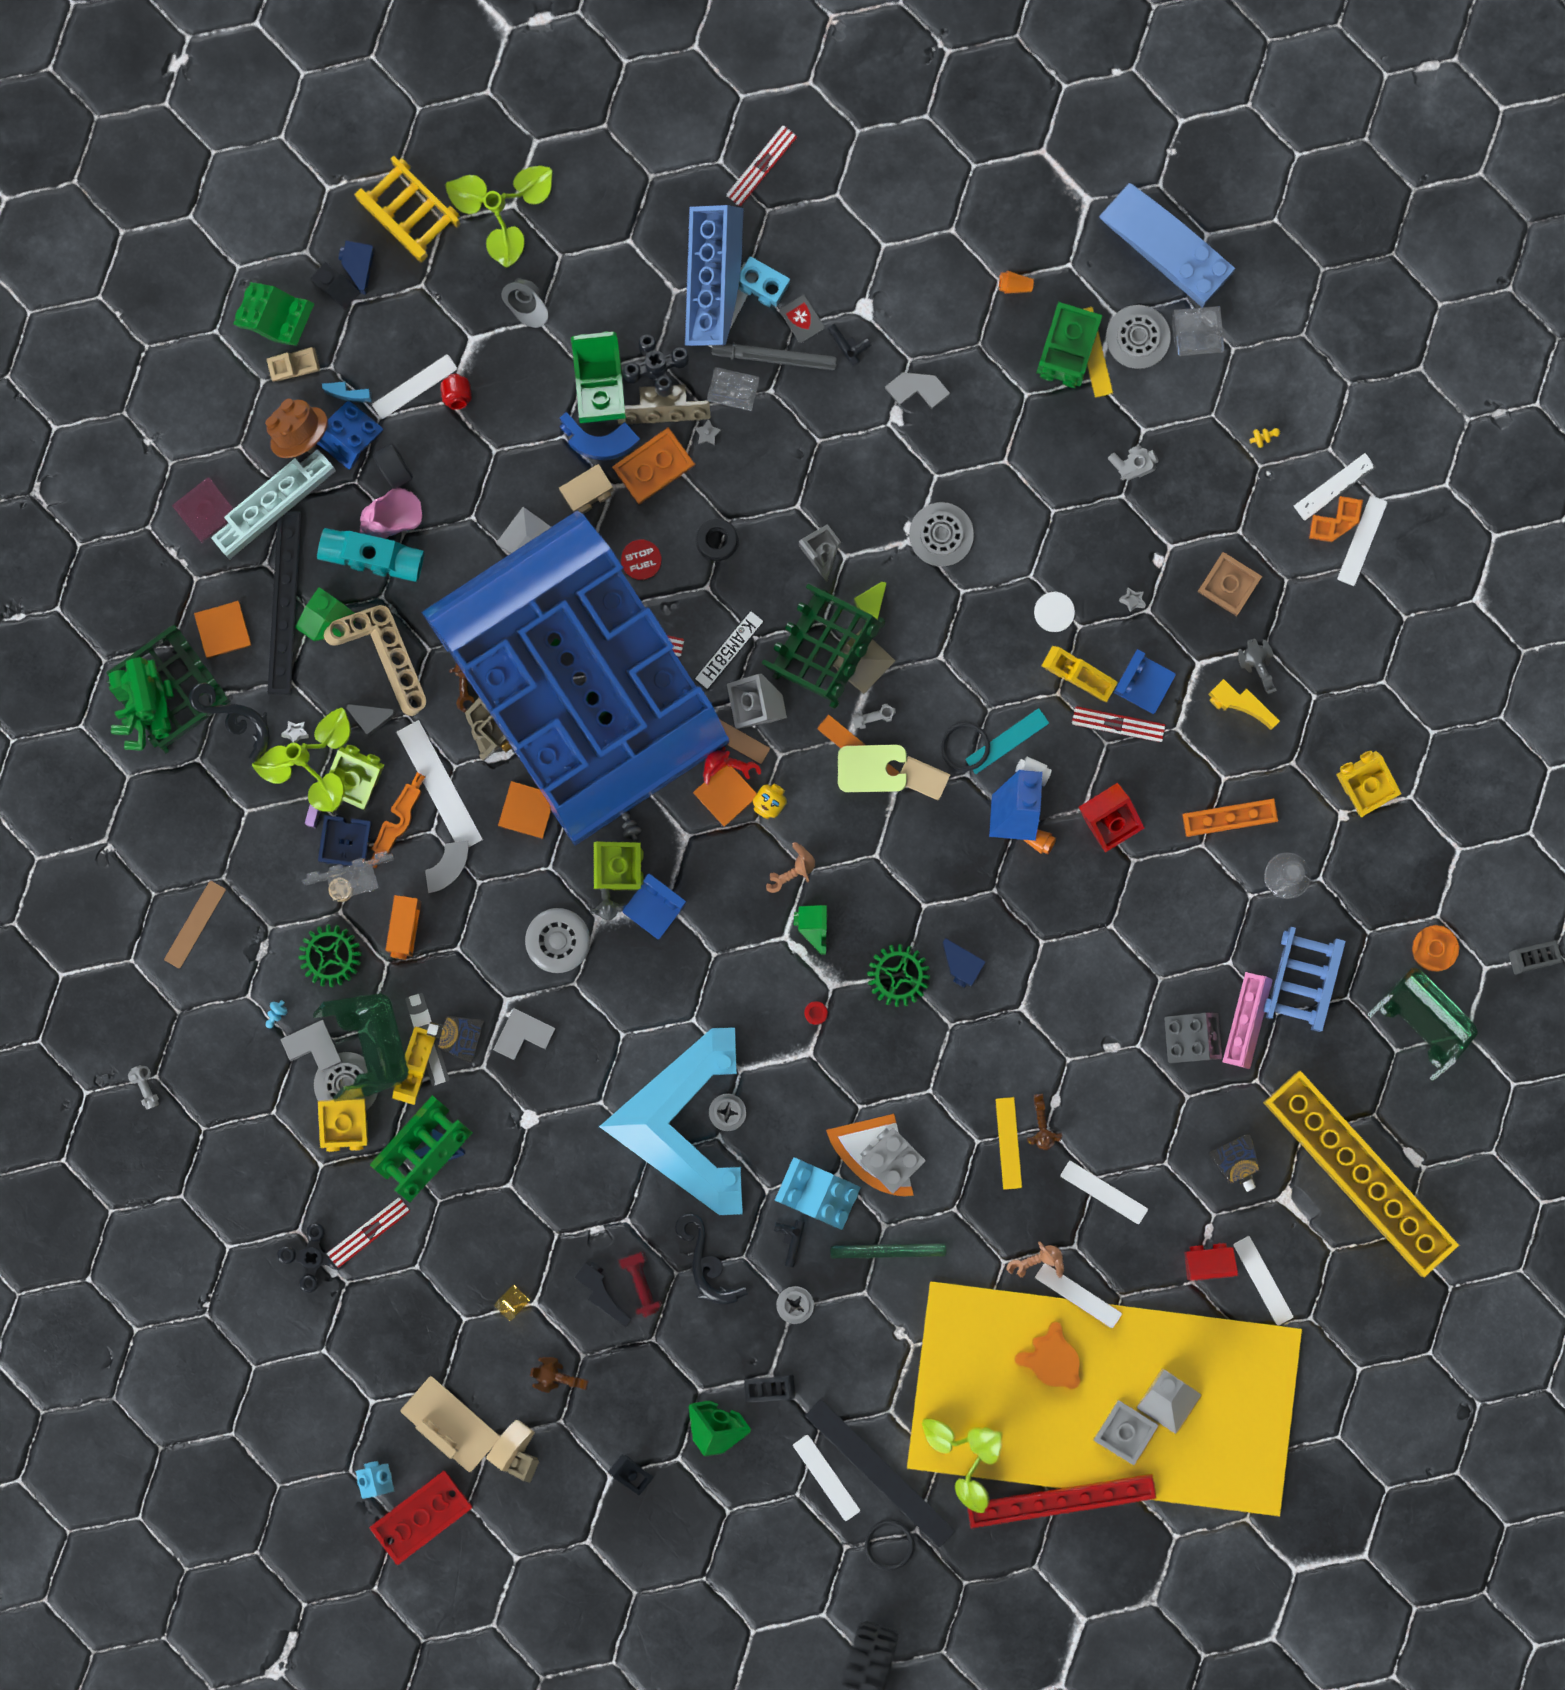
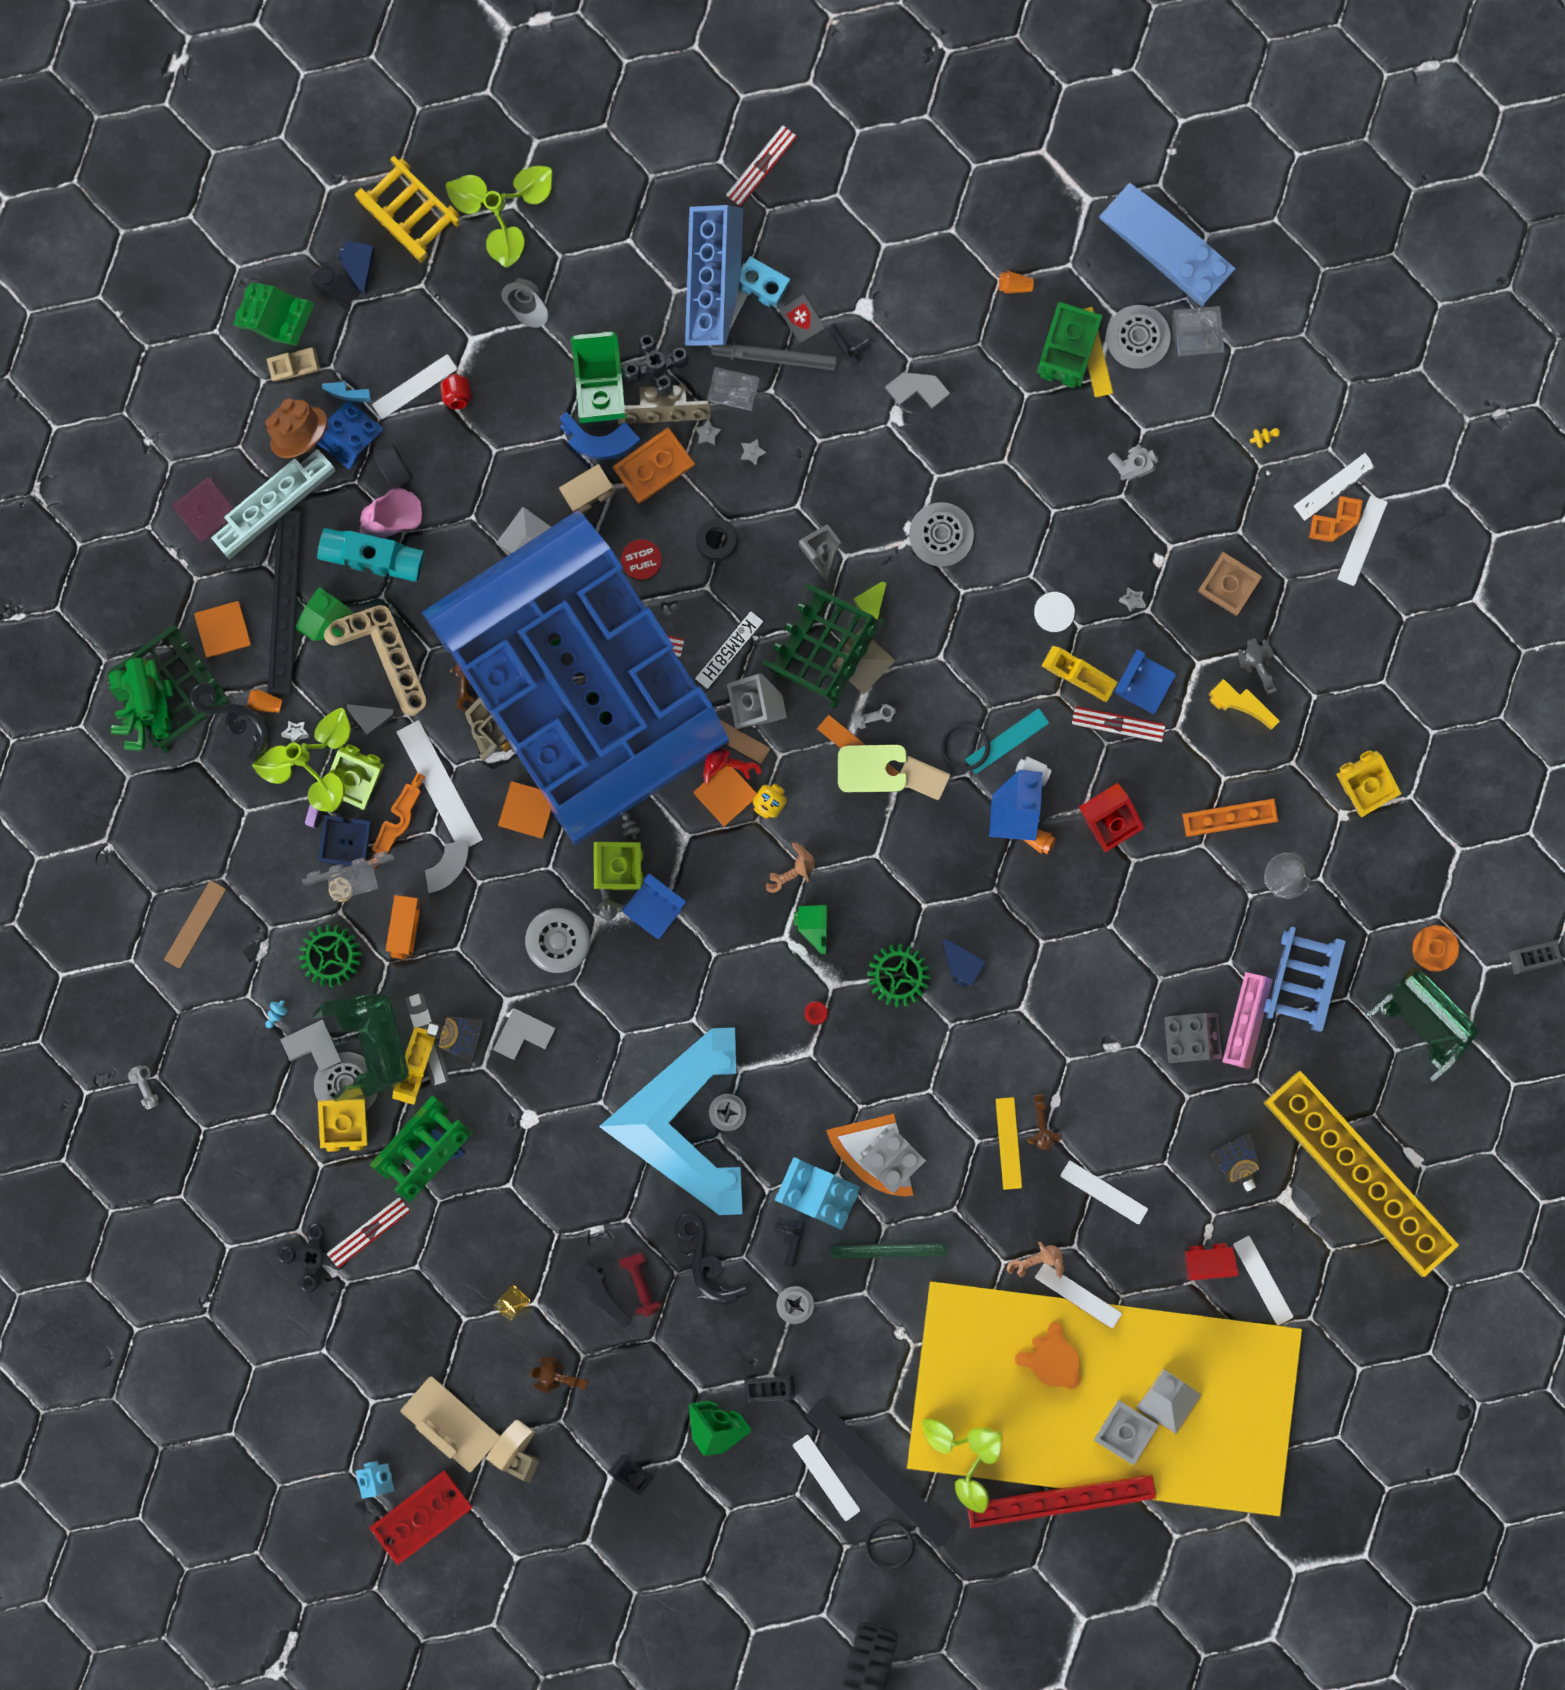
none -> orange cone [247,689,282,713]
none -> light grey piece [740,439,766,466]

